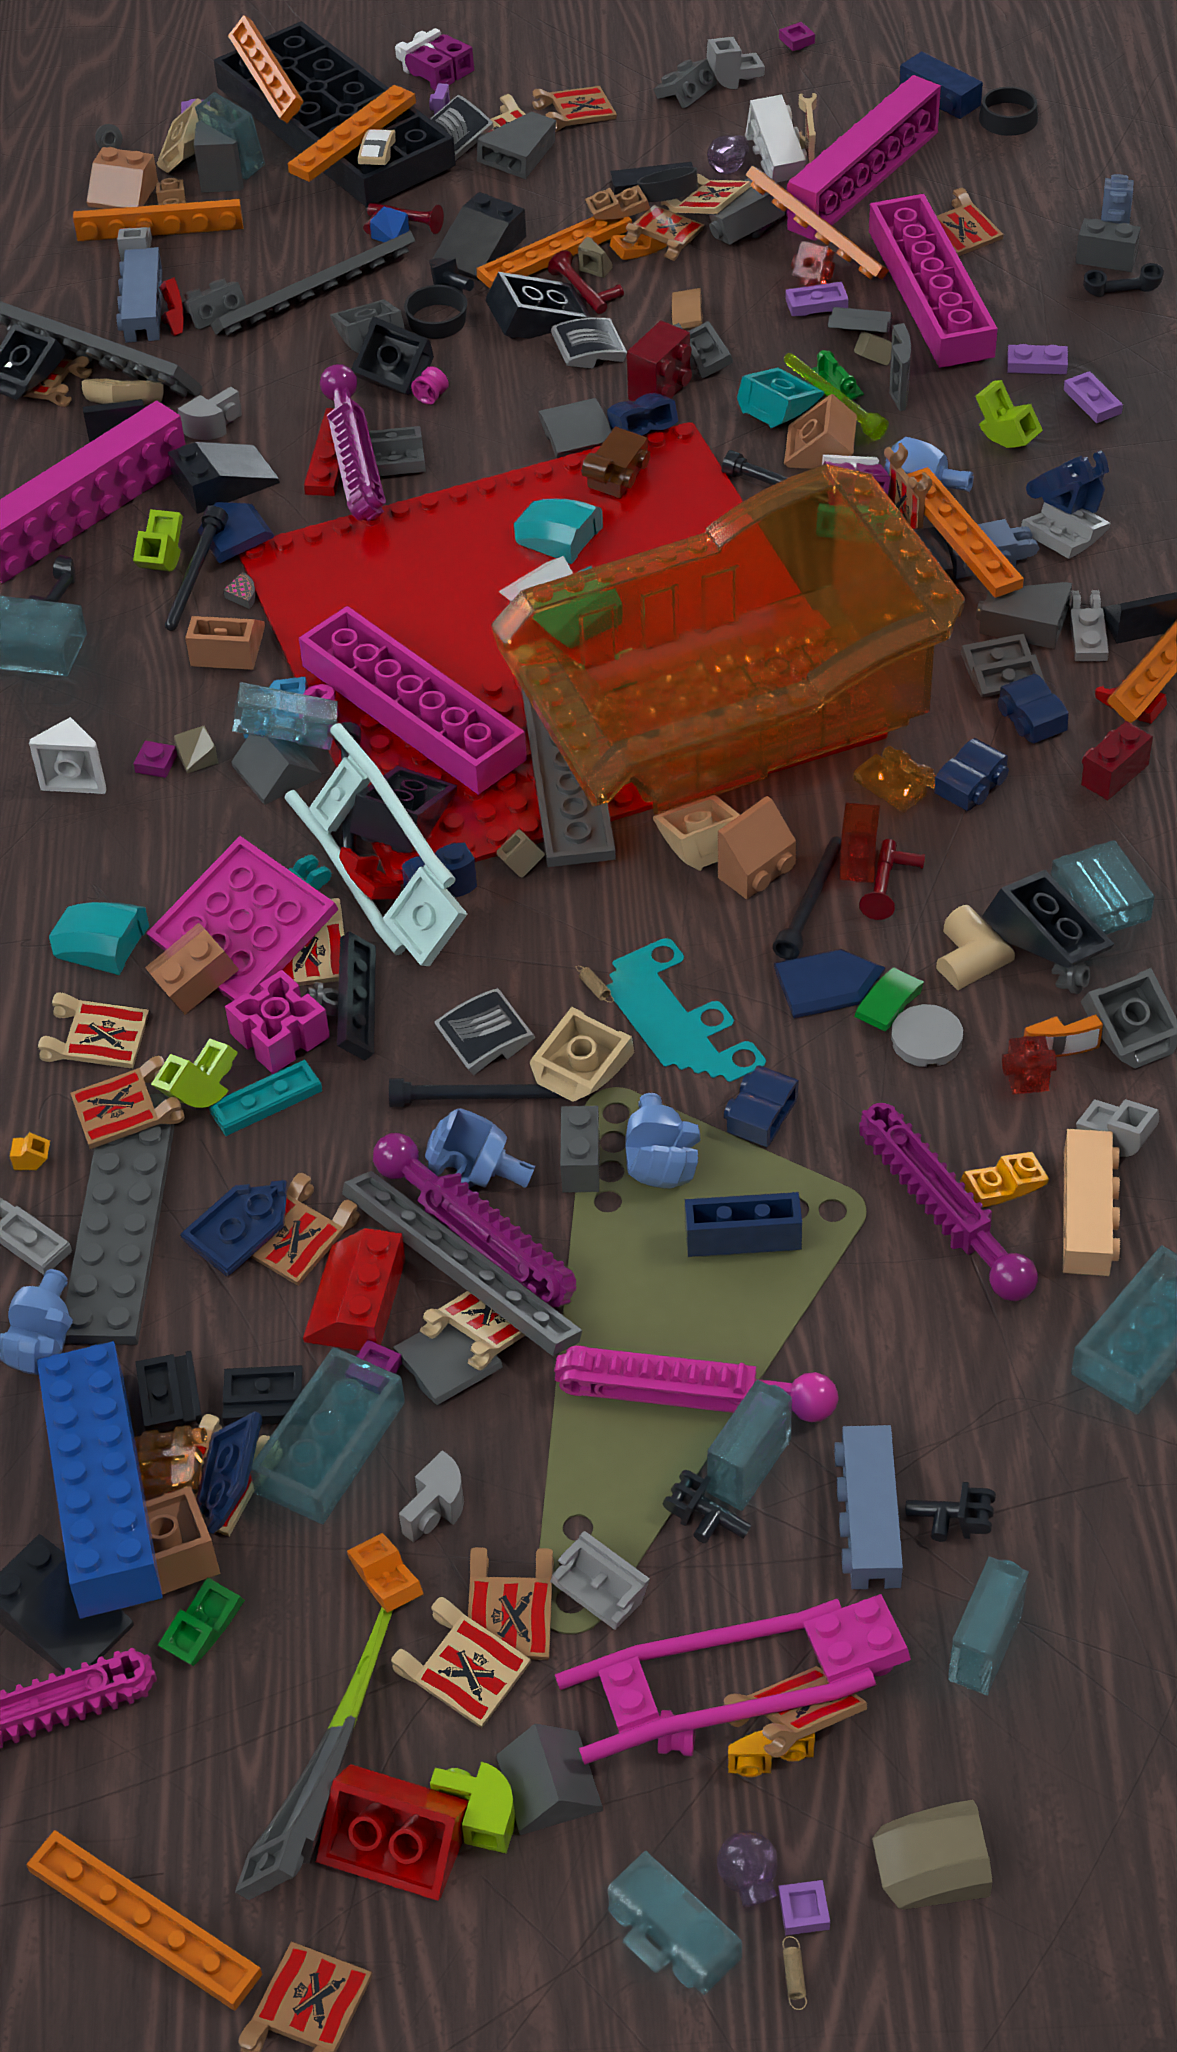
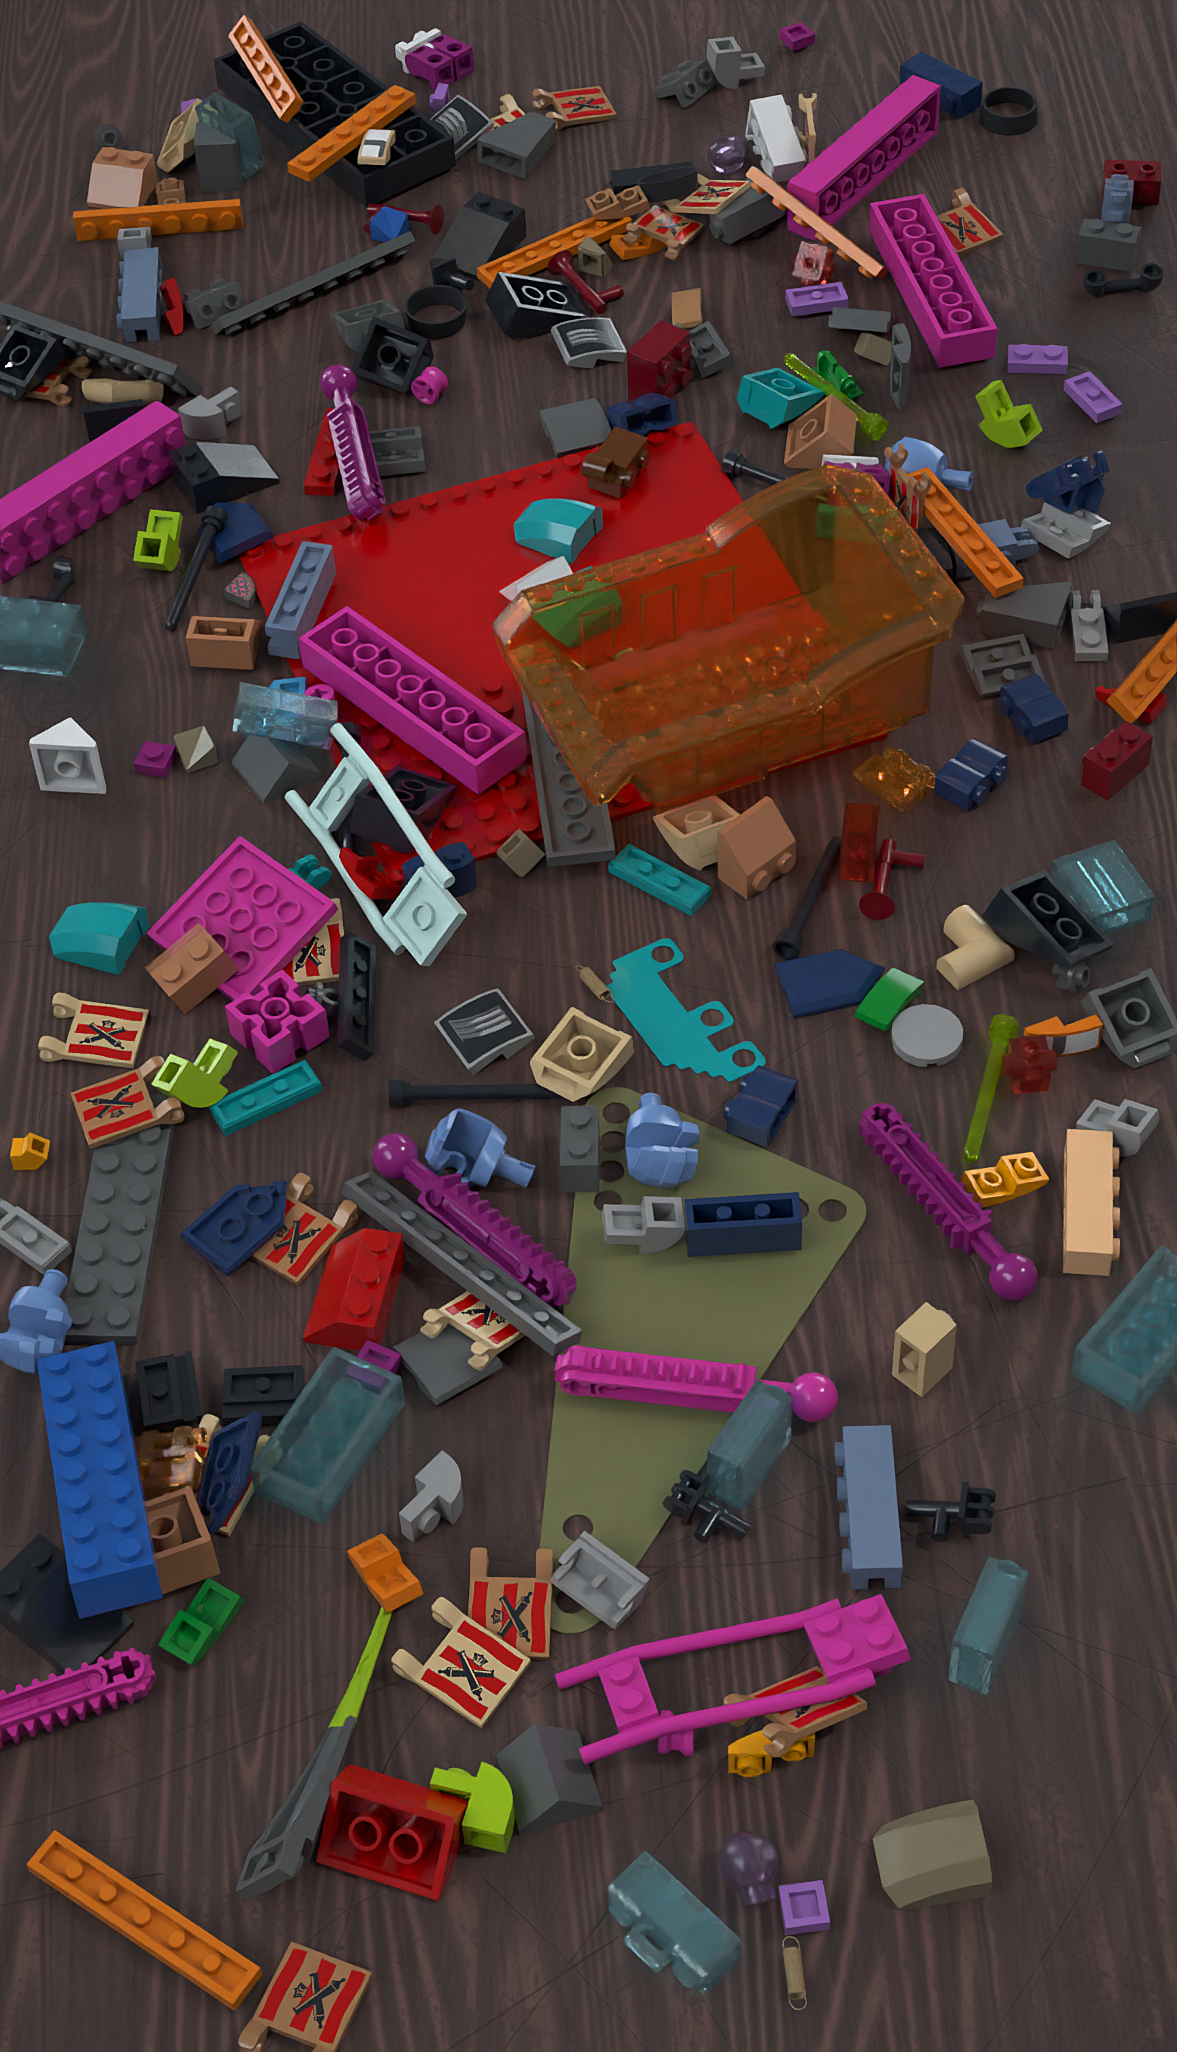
none -> sand blue brick [265,541,336,659]
none -> light grey brick [601,1196,685,1254]
none -> teal tile [608,844,712,916]
none -> tan brick [892,1302,957,1397]
none -> clear neon green piece [963,1014,1019,1163]
none -> dark red brick [1102,160,1162,205]

